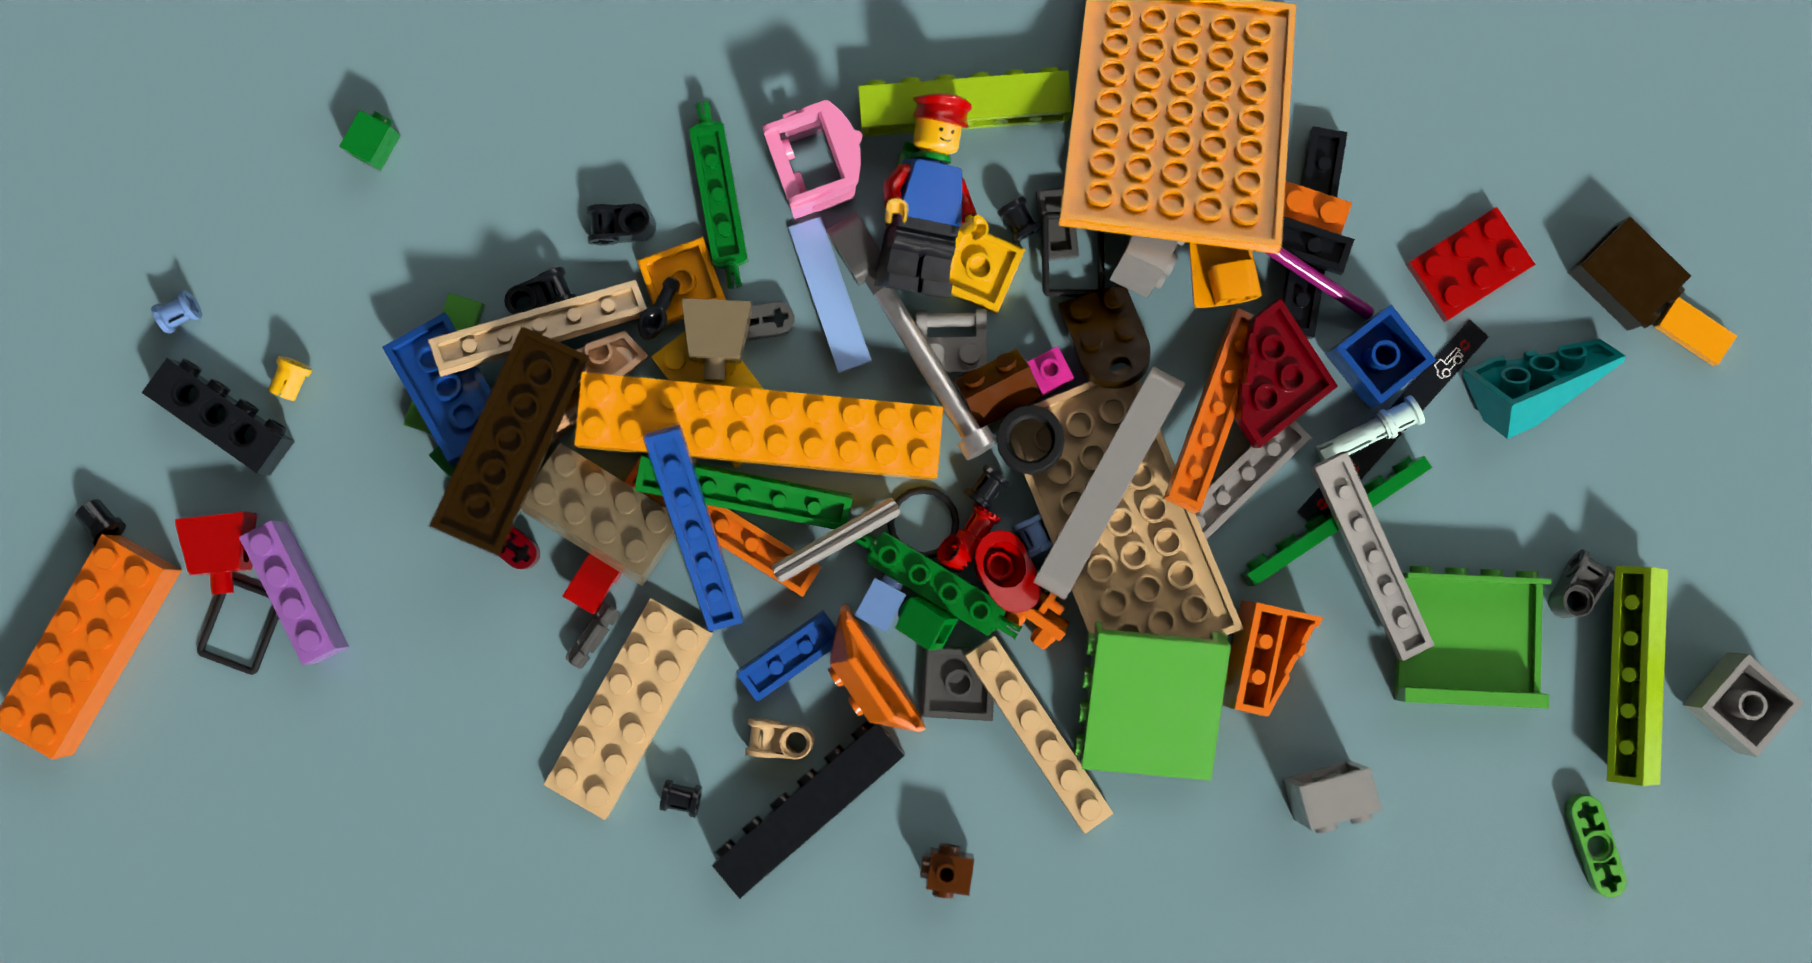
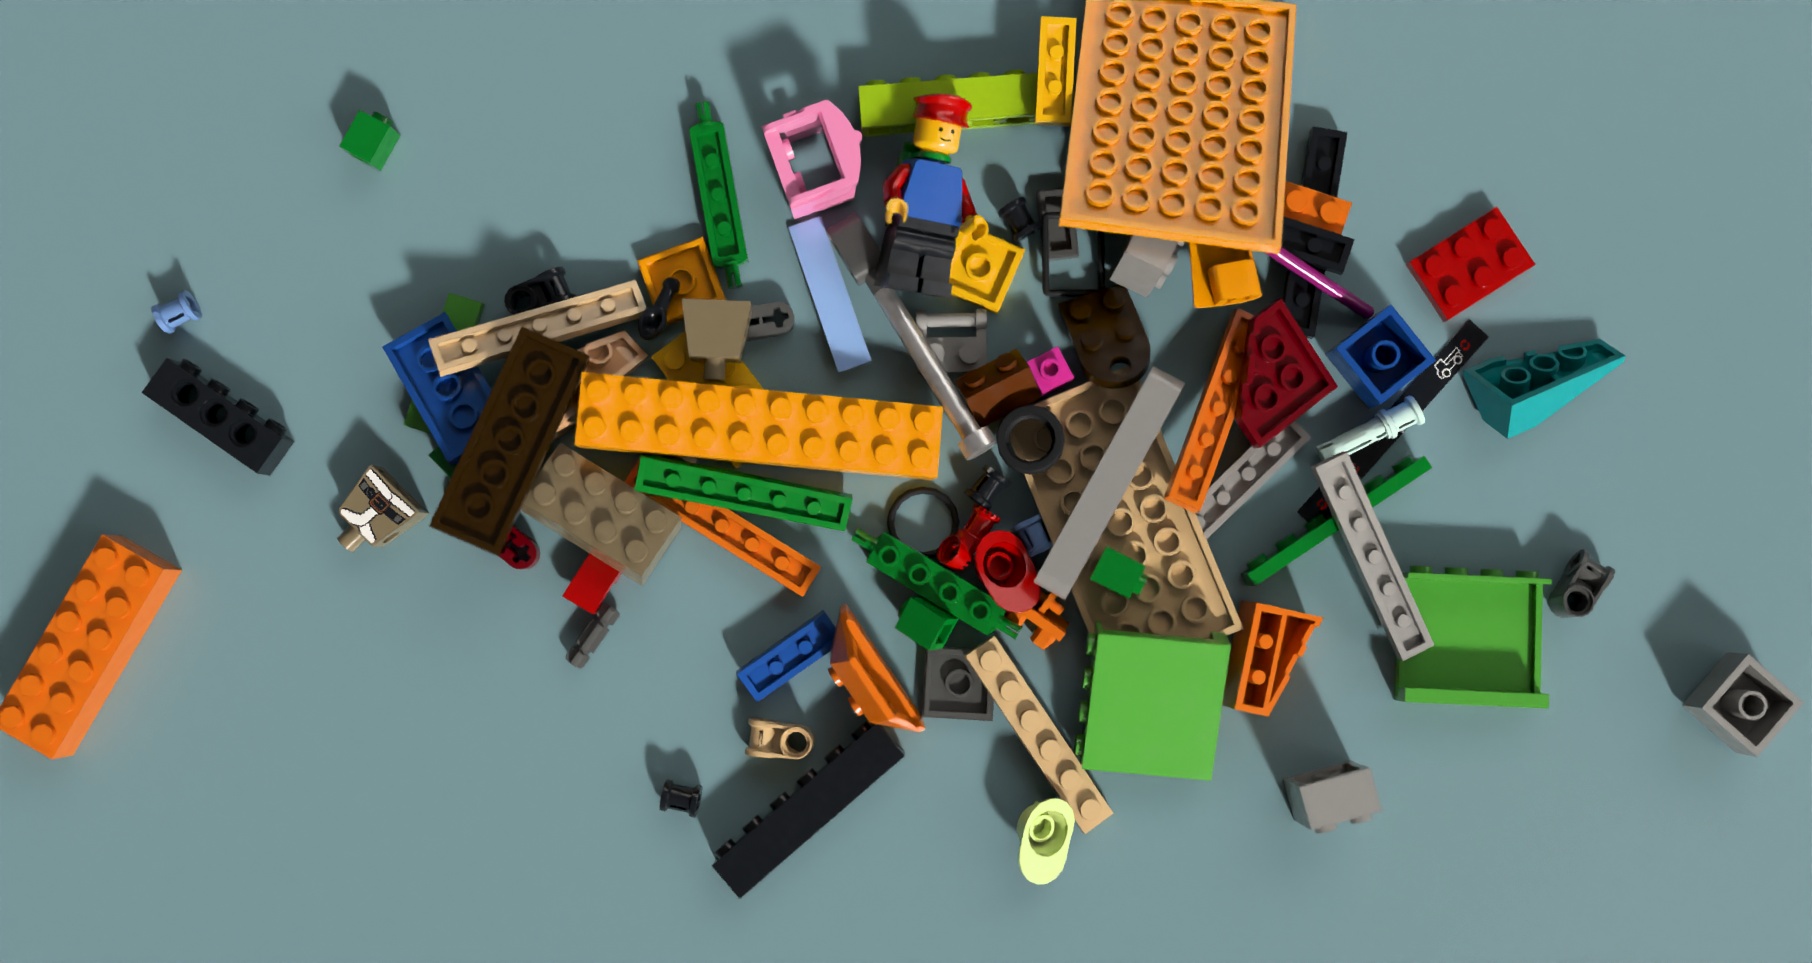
black bush [75,499,126,546] -> none
red torso [175,512,257,595] -> none
black piece [197,577,279,675] -> none
medium lavender brick [239,521,349,665] -> none
yellow bush [268,356,313,401] -> none
tan plate [543,598,713,820] -> none
black piece [586,203,657,245] -> none
blue plate [644,424,743,632] -> none
light grey axle [772,498,900,582] -> none
medium blue brick [854,575,906,633] -> none
reddish brown brick [920,843,975,899] -> none
bright green beam [1565,794,1627,898] -> none
dark brown brick [1567,217,1691,331] -> none
lime brick [1607,566,1668,786] -> none
light orange tile [1654,297,1737,366] -> none
none -> torso [337,465,429,552]
none -> yellowish green piece [1016,798,1075,885]
none -> yellow plate [1035,16,1076,127]
none -> green brick [1090,546,1148,599]

